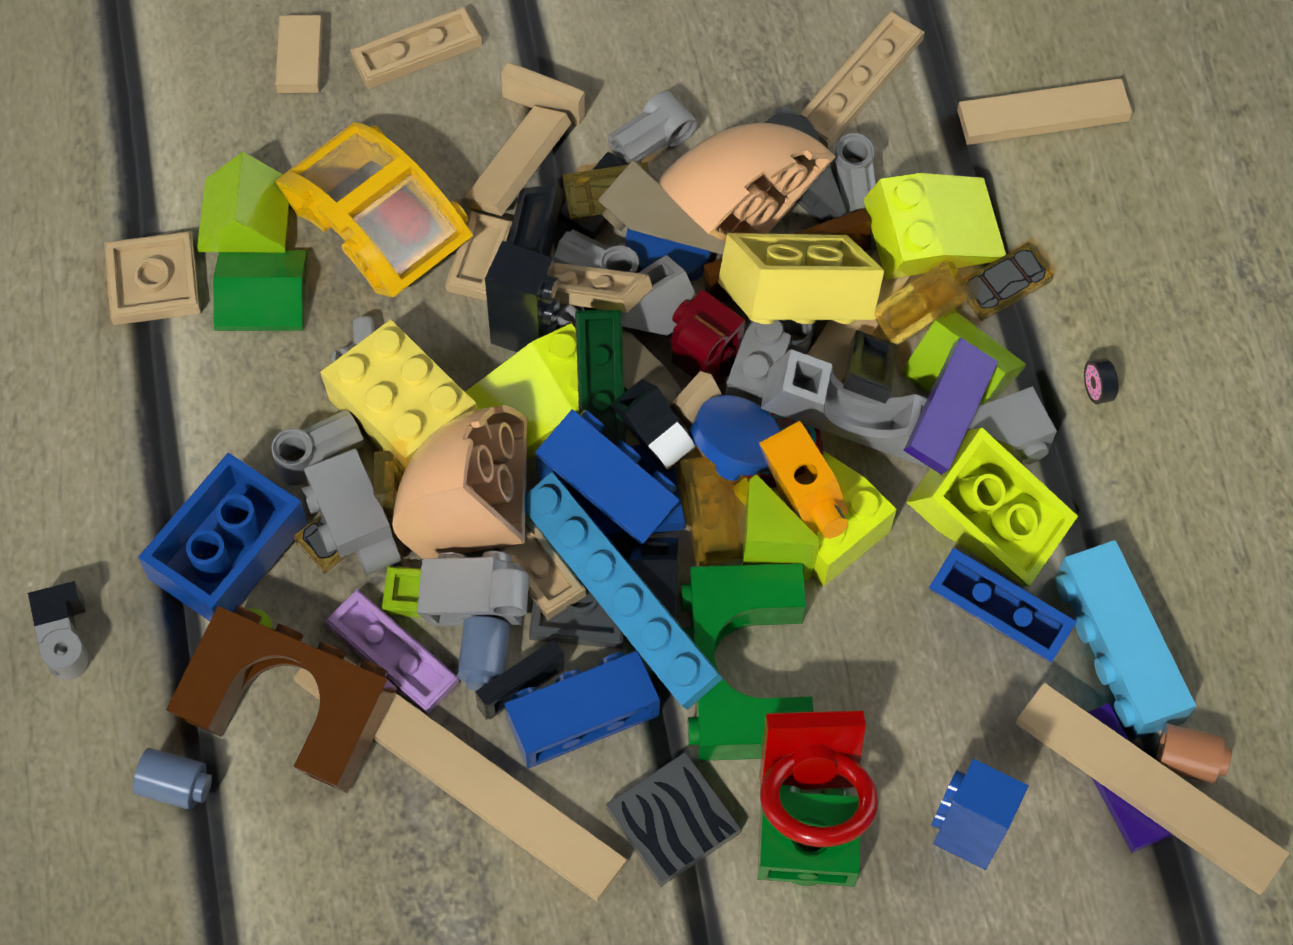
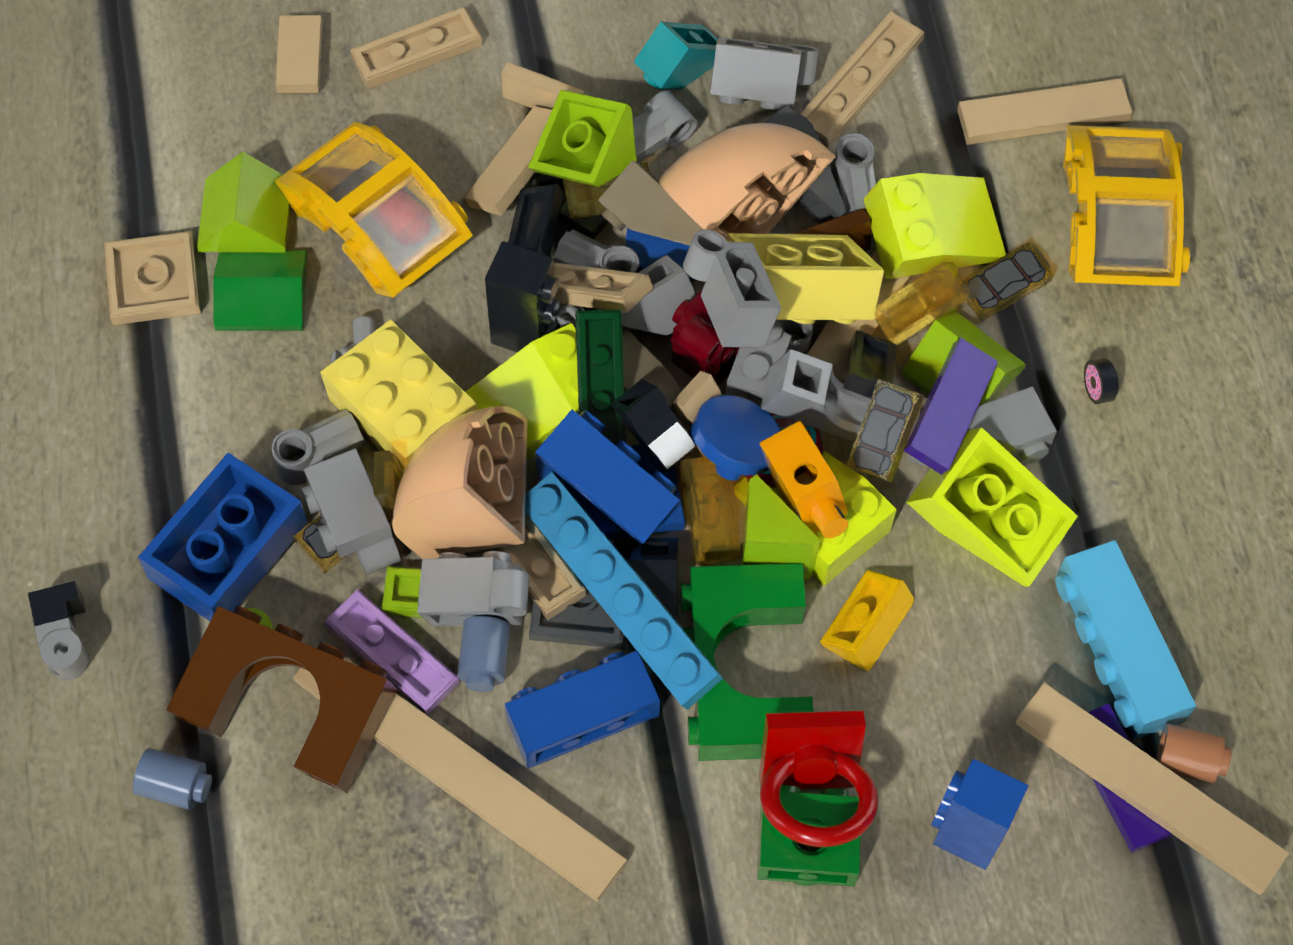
tan tile [445,211,513,301] -> none
black tile [475,640,564,720] -> none
dark grey tile [606,752,741,887] -> none
blue brick [929,548,1077,664] -> none
none -> lime slope [528,90,637,187]
none -> teal slope [633,21,718,90]
none -> light grey hinge [683,229,781,347]
none -> light grey hinge [710,37,819,110]
none -> yellow slope [820,570,914,671]
none -> tile [846,379,924,482]
none -> window [1063,125,1190,287]

